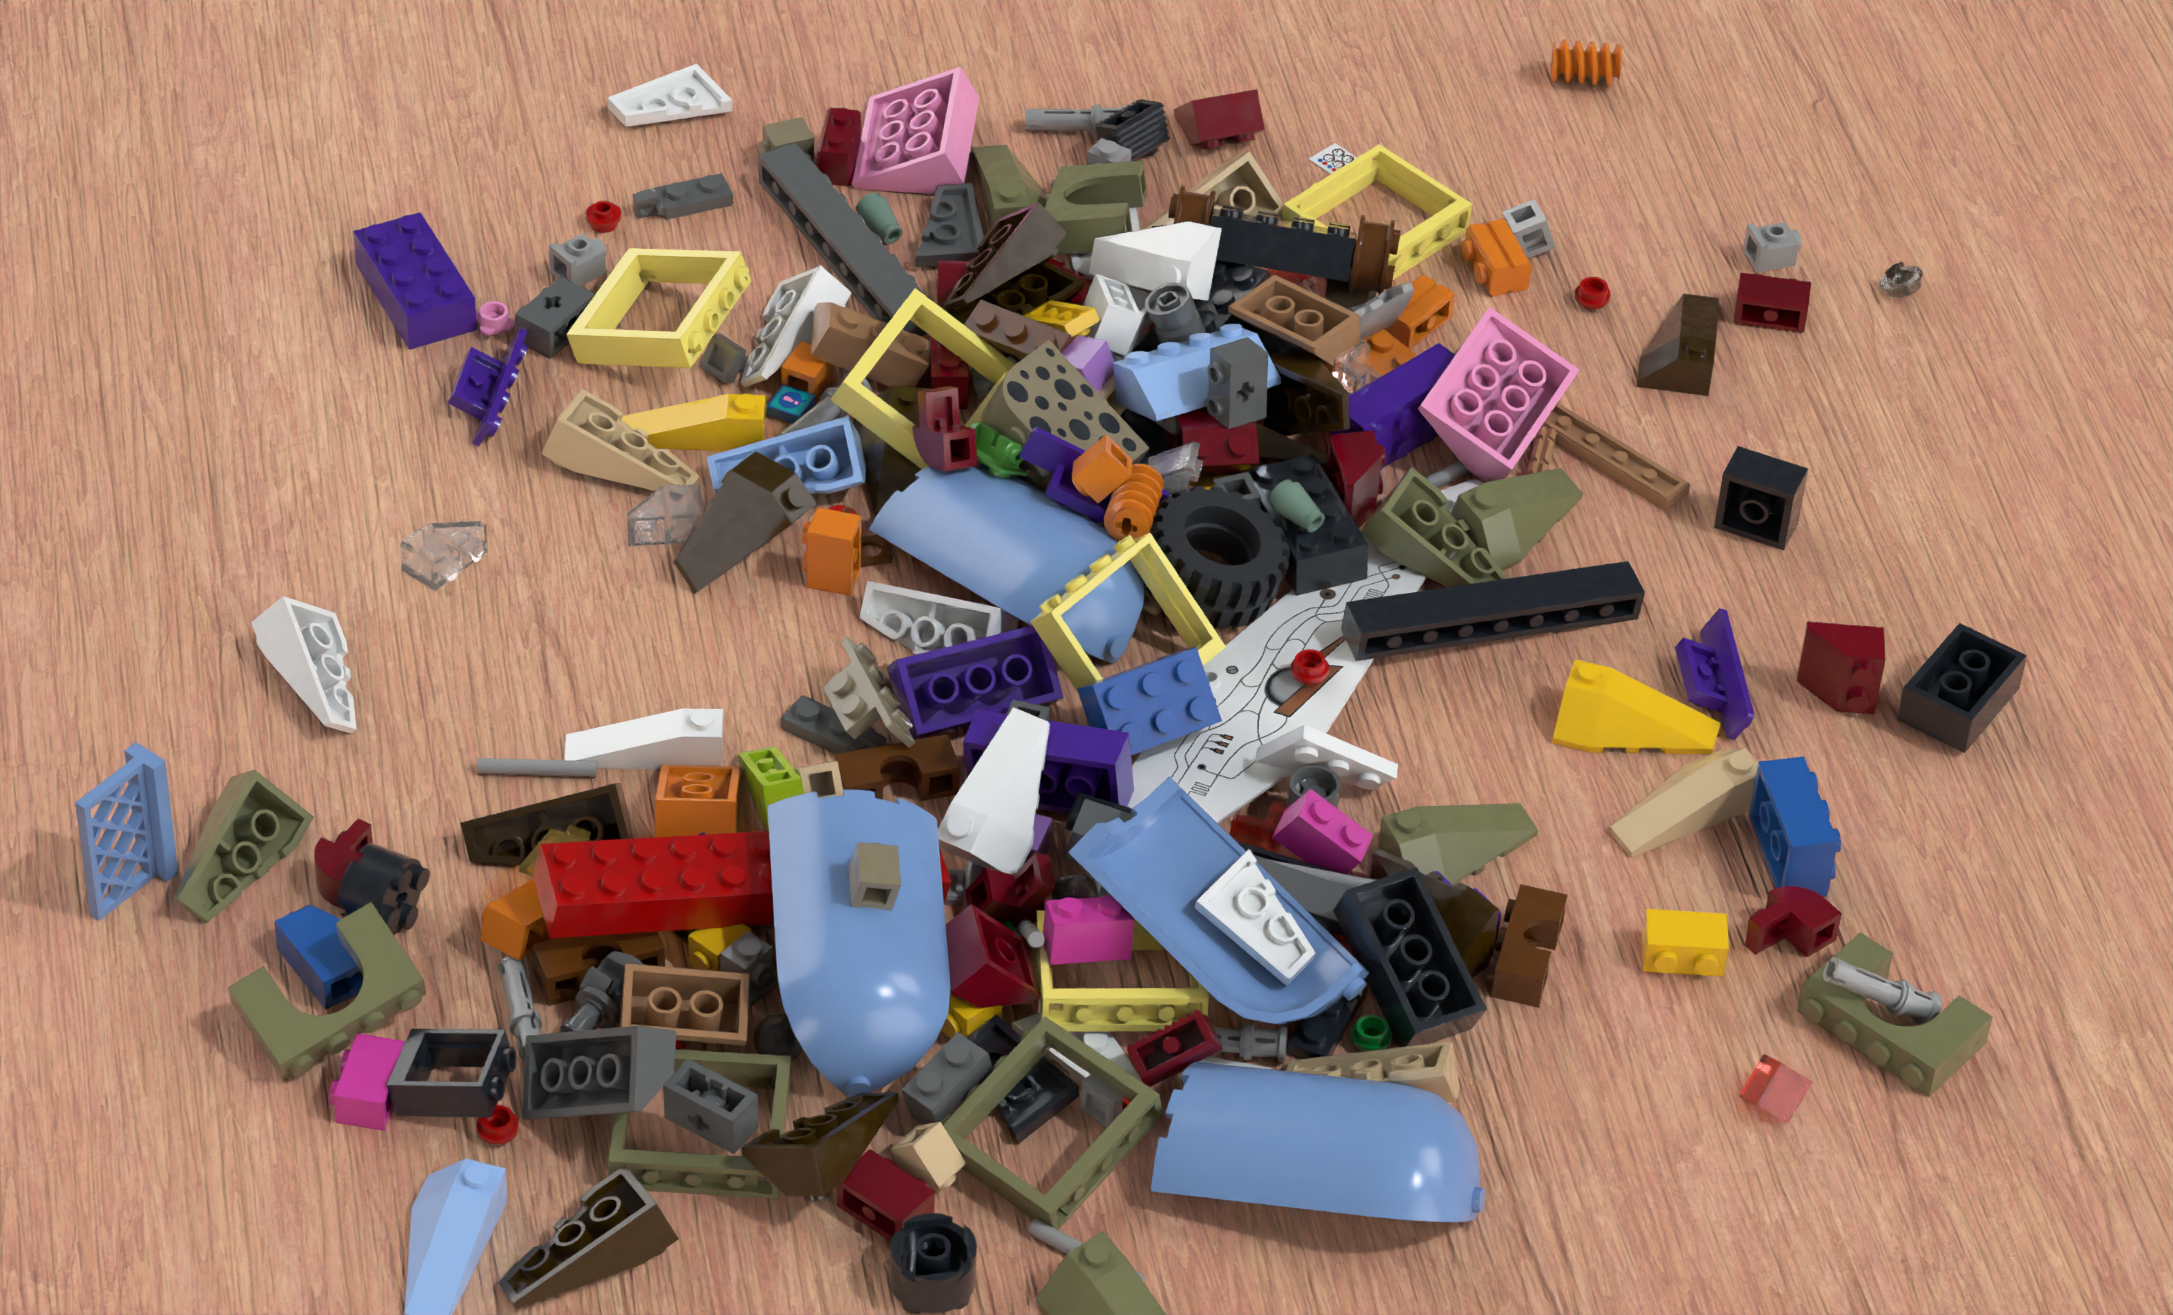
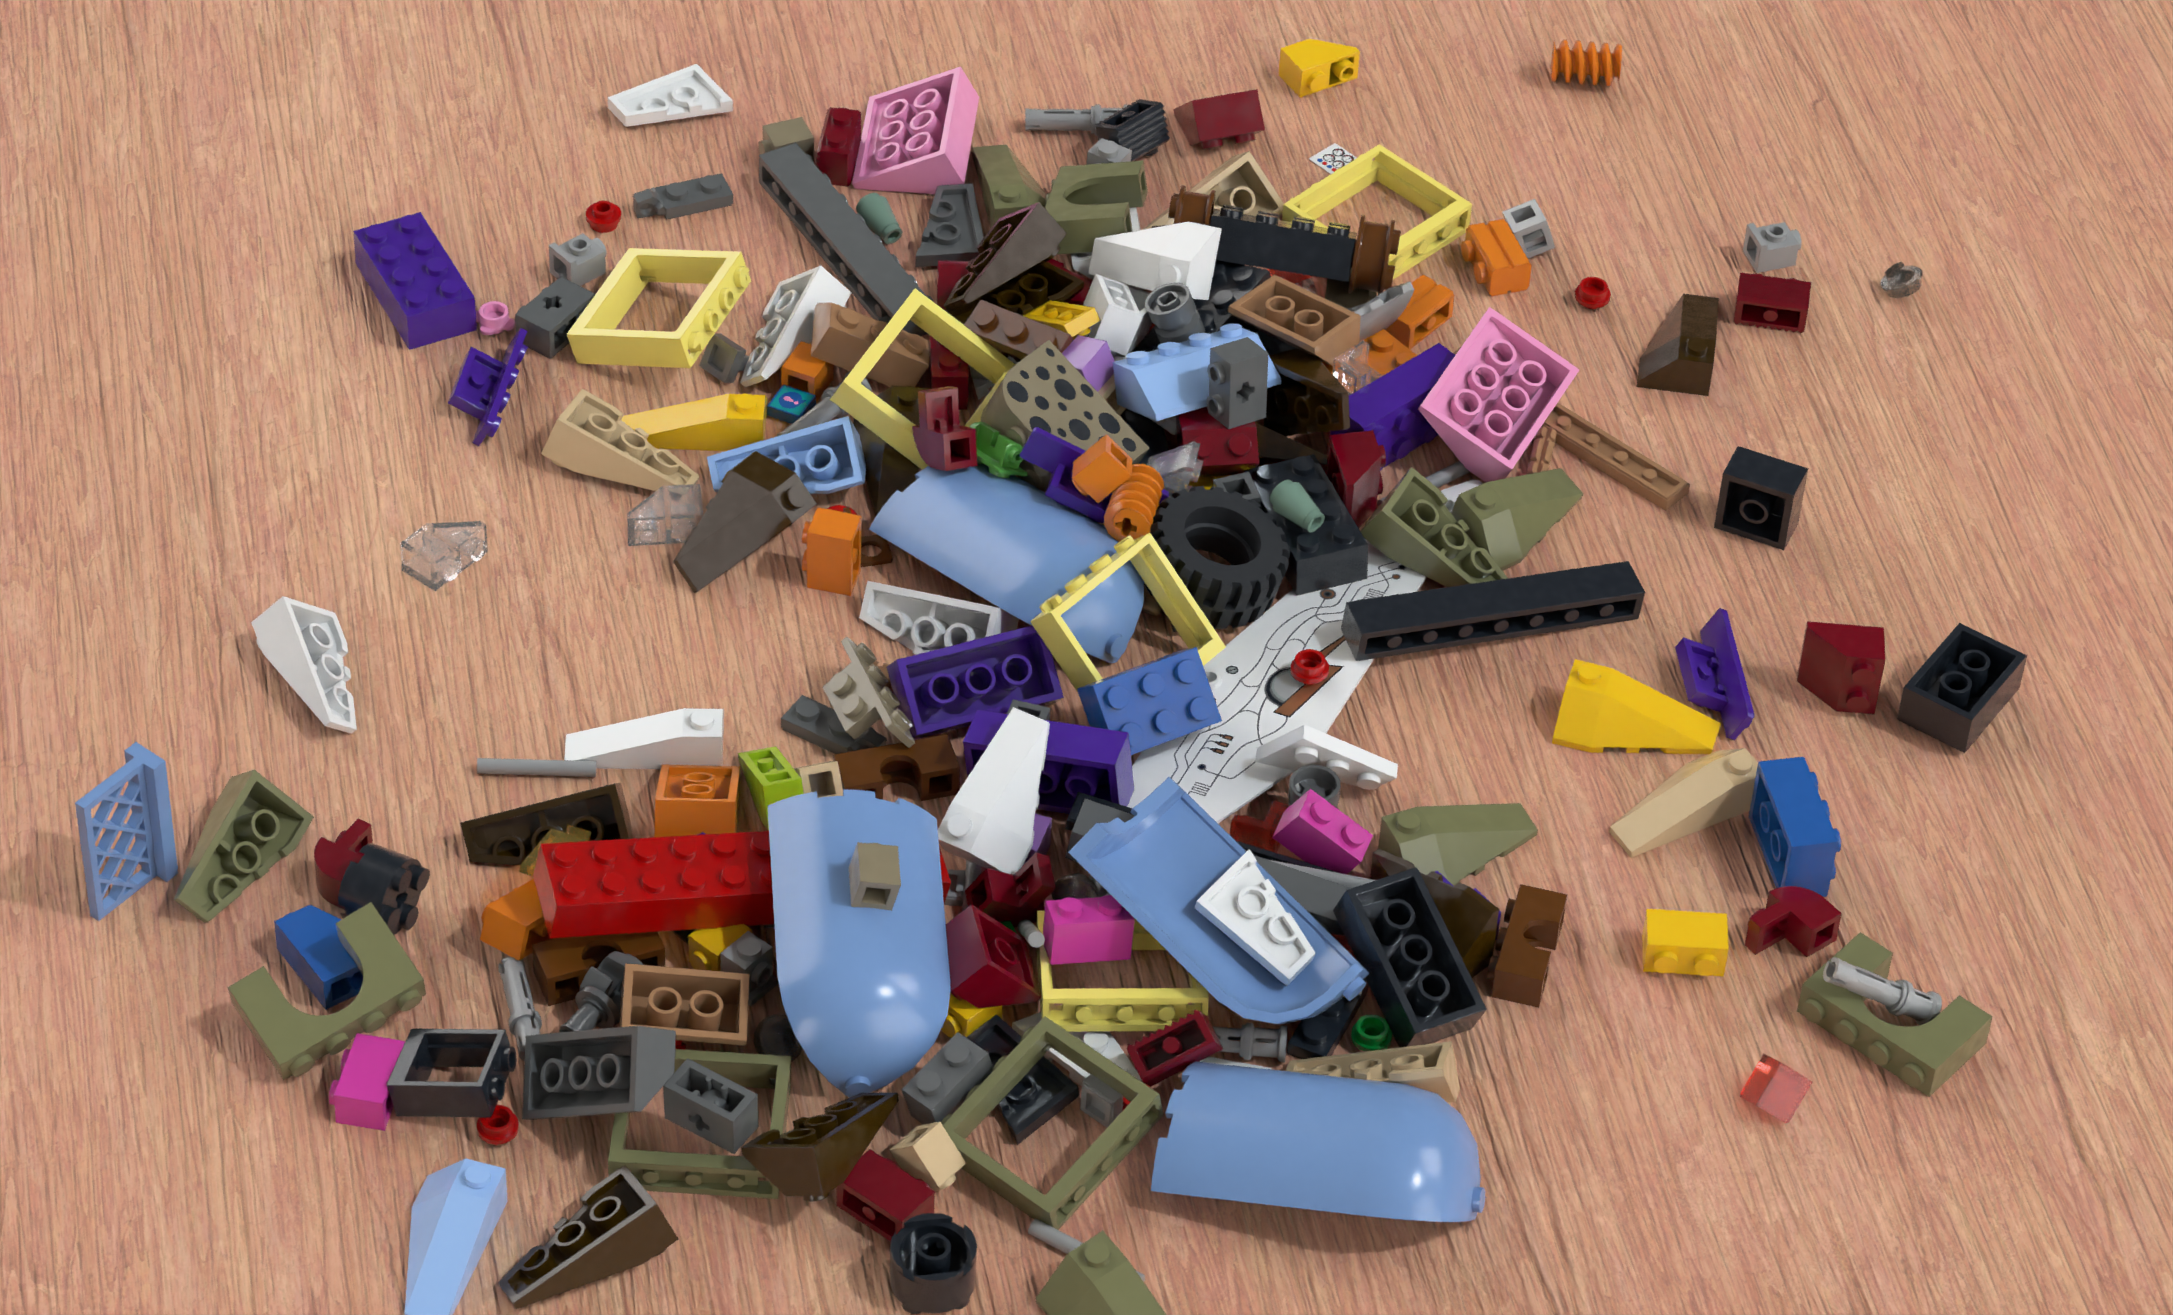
none -> yellow slope [1278,38,1360,98]

